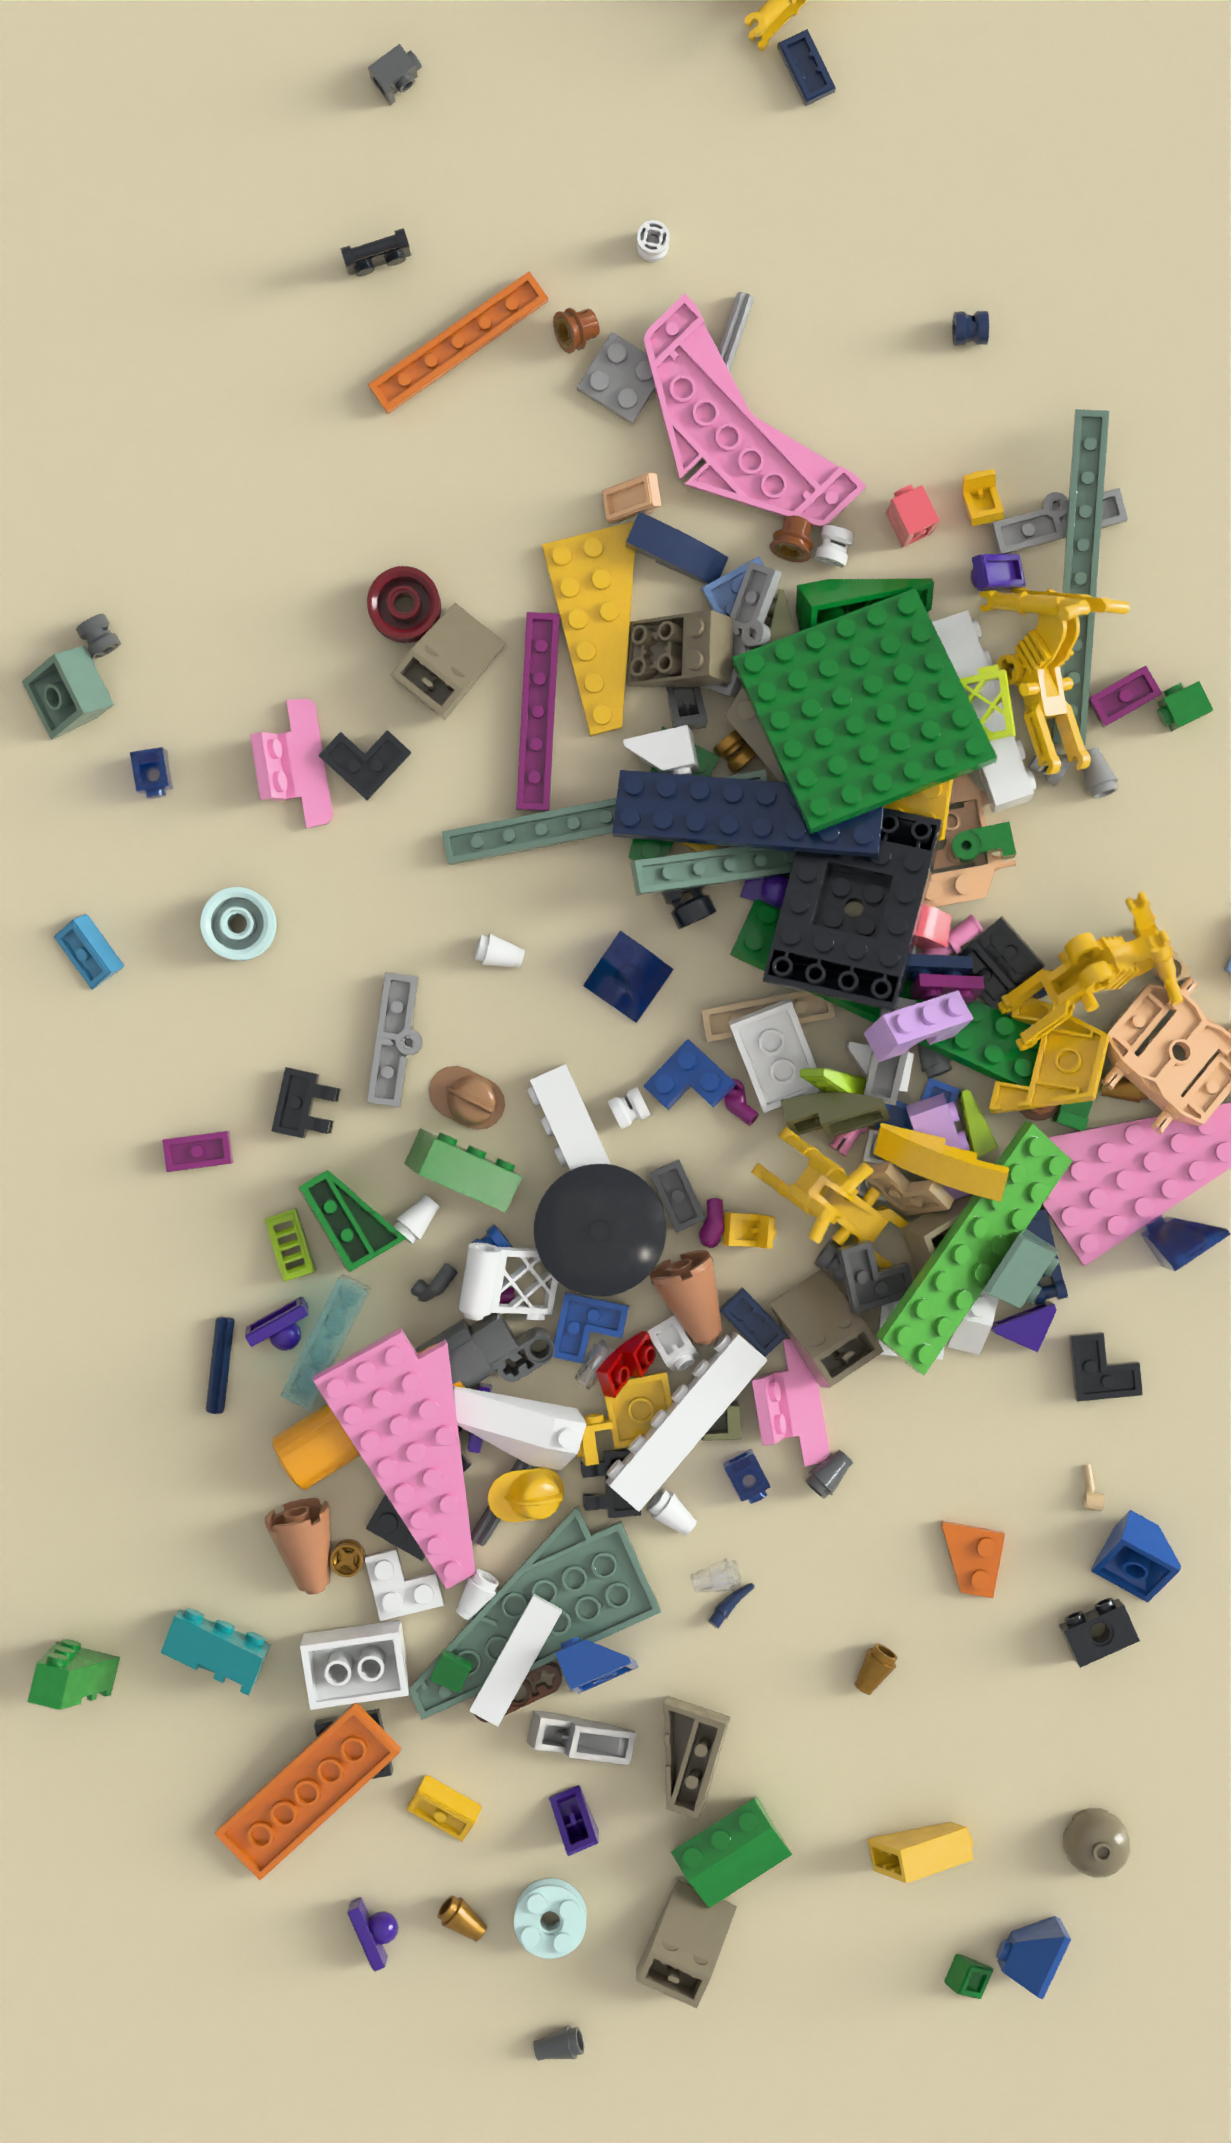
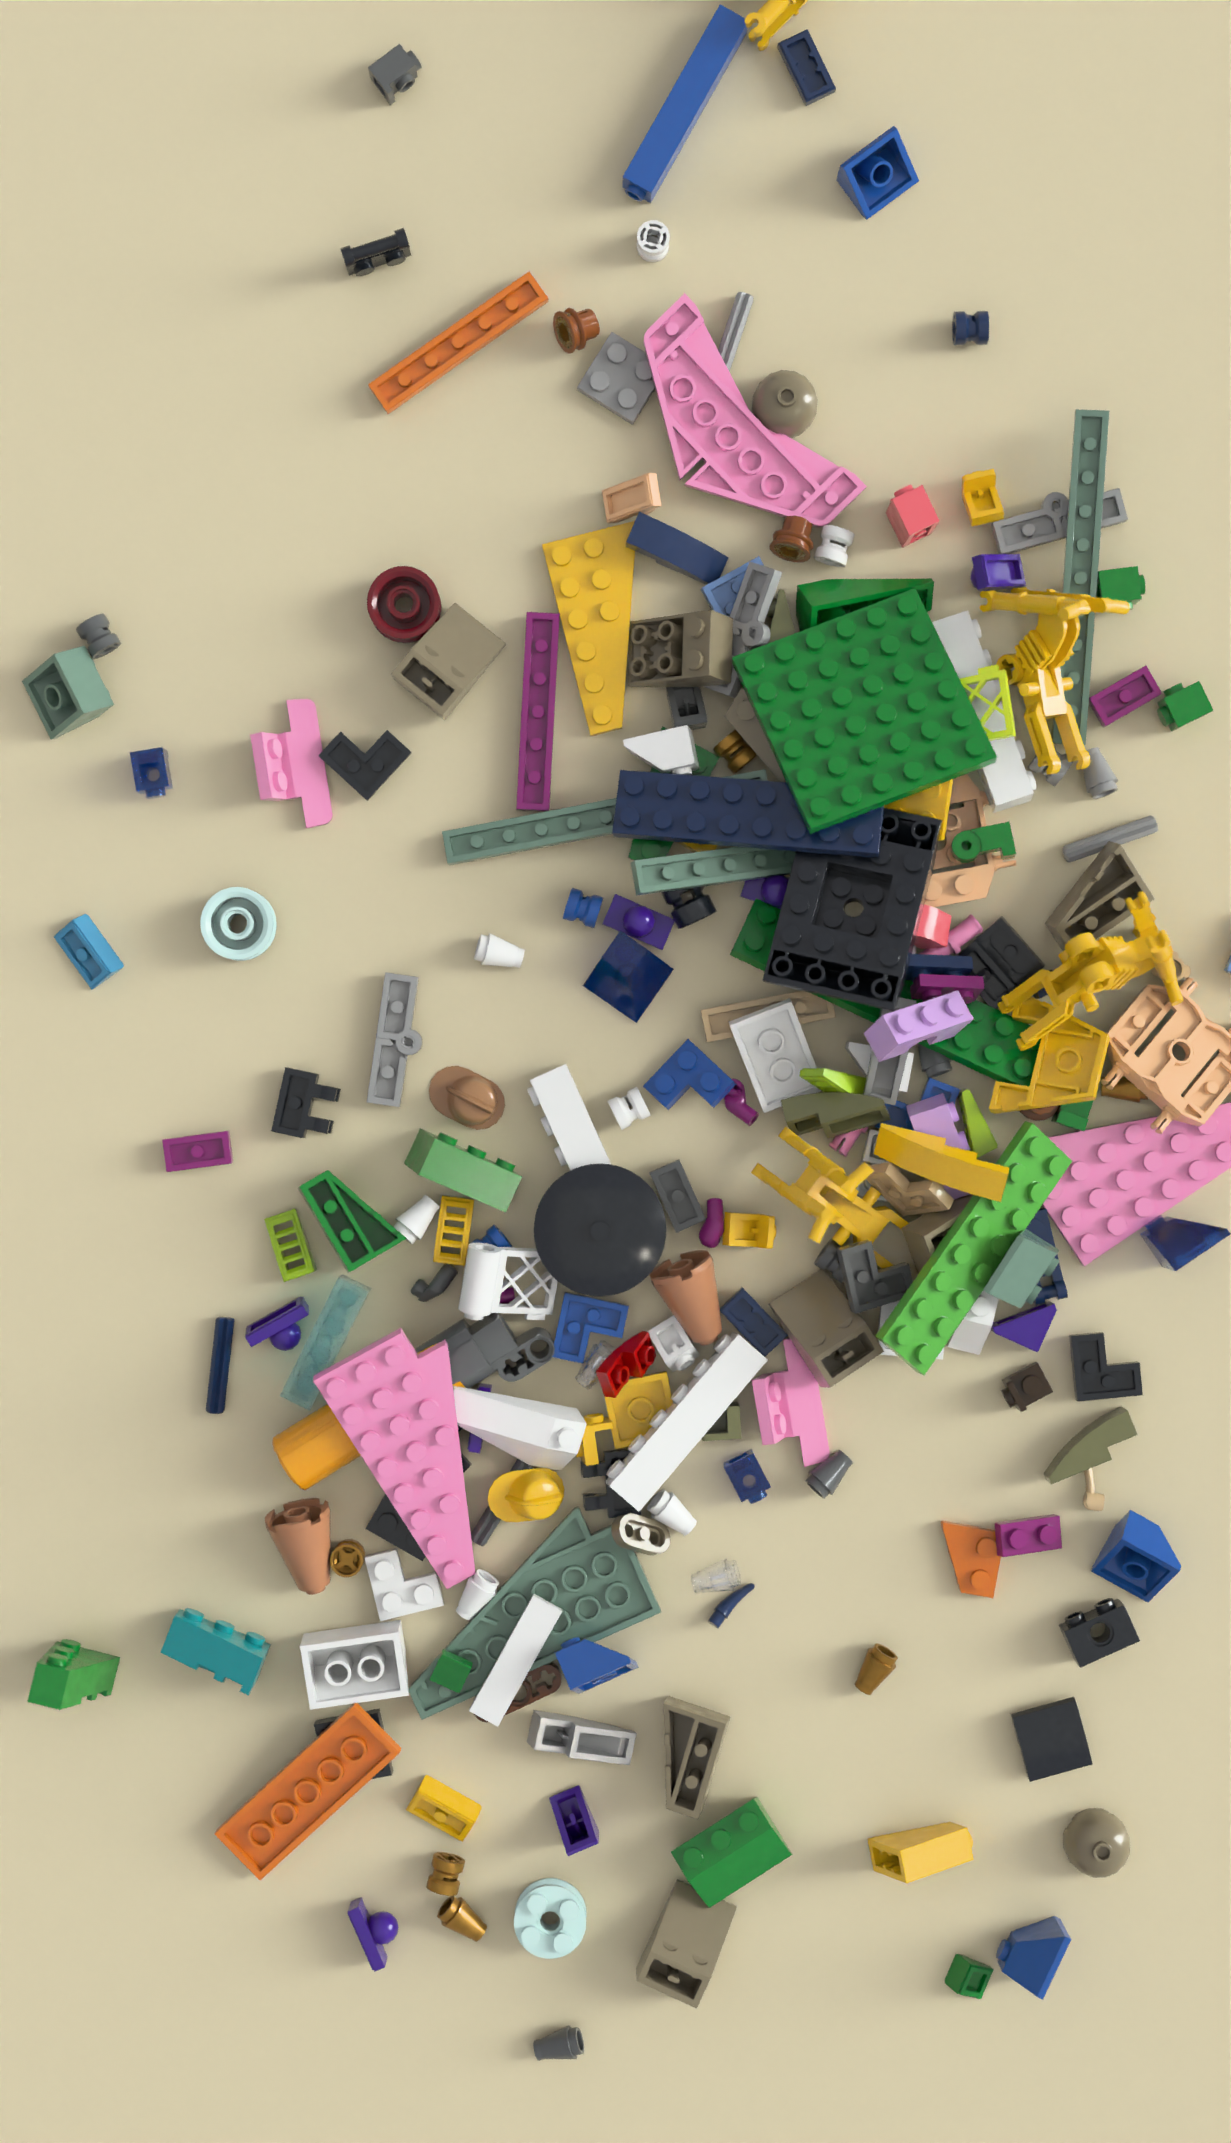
none -> pearl gold wheel [426,1852,465,1896]
none -> yellow slope [433,1195,475,1266]
none -> blue wheel [563,888,603,928]
none -> dark purple tile [602,894,675,950]
none -> dark tan plate [611,1513,670,1555]
none -> blue brick [622,4,748,203]
none -> dark tan cylinder [752,370,818,438]
none -> blue slope [836,126,919,220]
none -> magenta plate [995,1514,1062,1557]
none -> dark brown bracket [1001,1362,1053,1412]
none -> black slope [1011,1697,1092,1782]
none -> olive slope [1044,1406,1138,1485]
none -> dark tan wedge [1045,841,1154,951]
none -> light grey axle [1062,816,1158,863]
none -> green brick [1096,566,1145,610]

